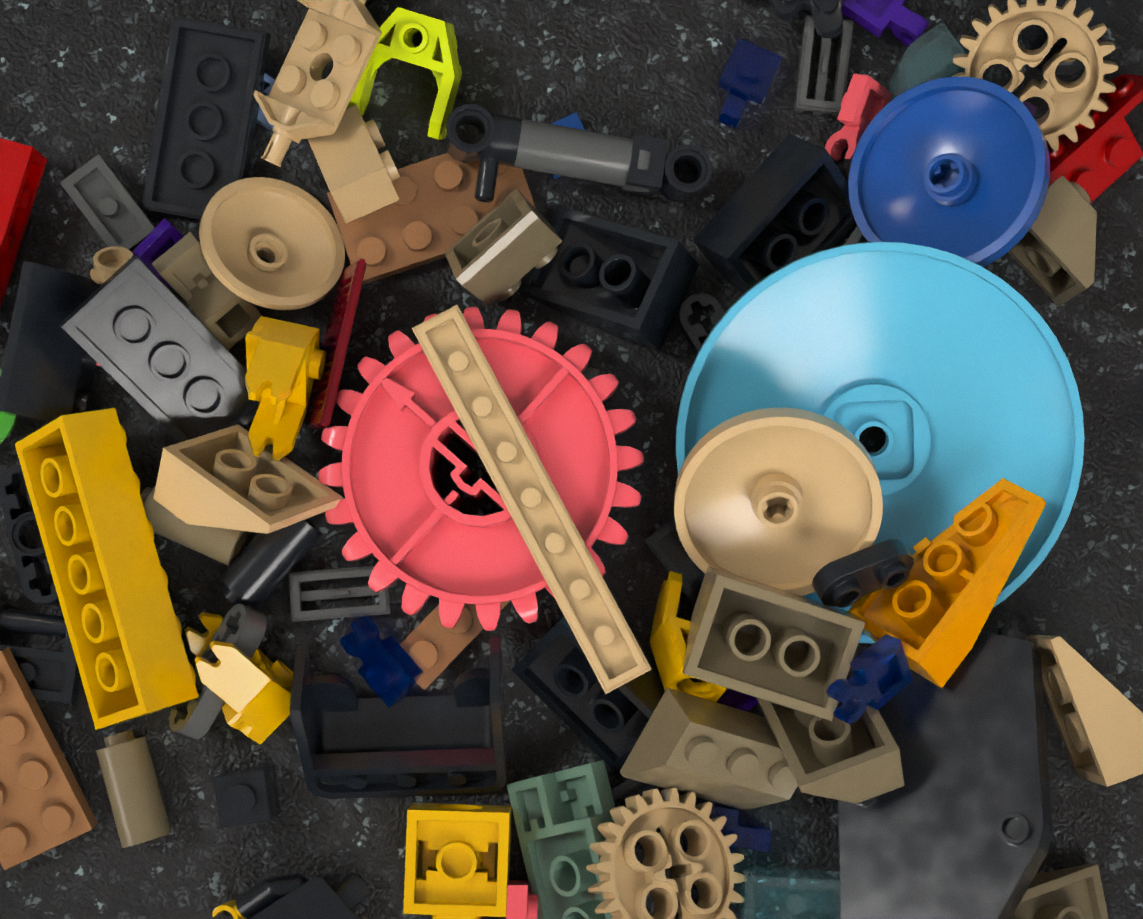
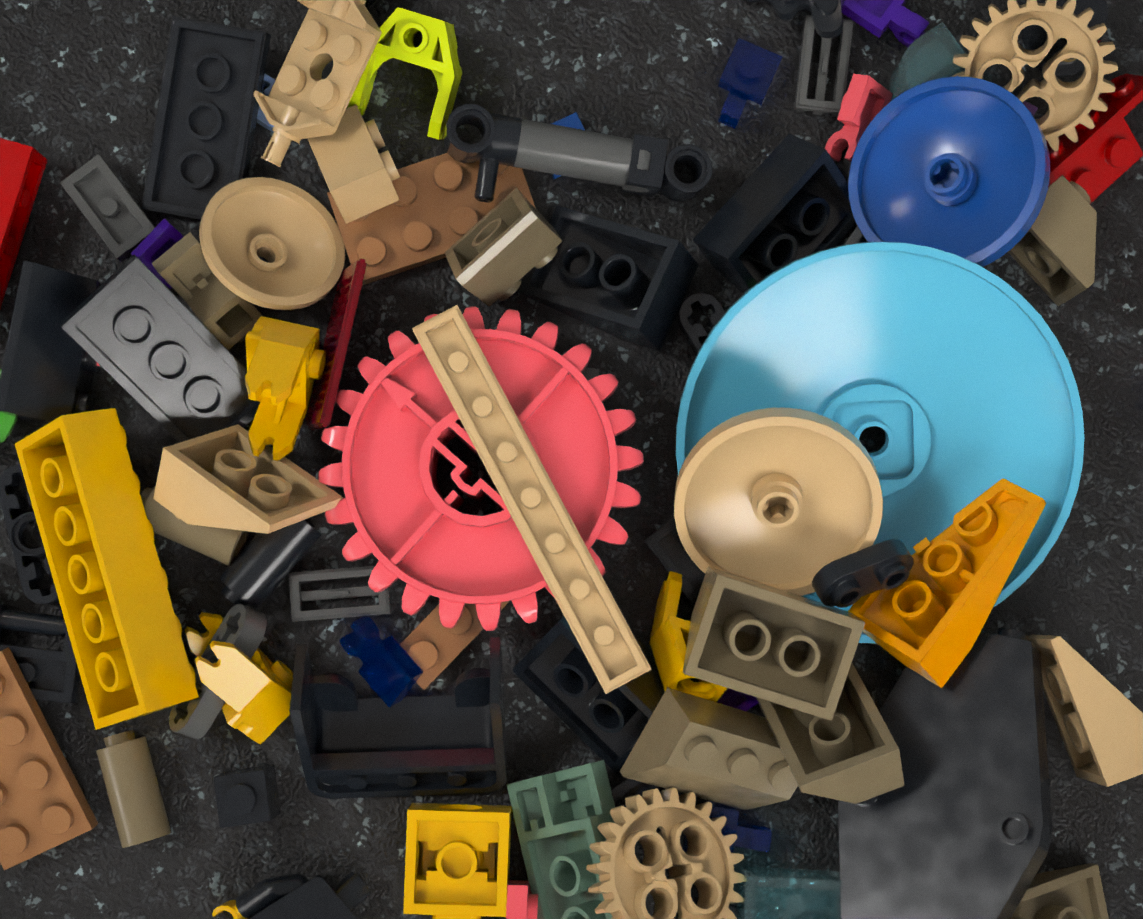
tan plate [90,246,133,284] -> none
clear blue plate [826,634,913,724] -> none

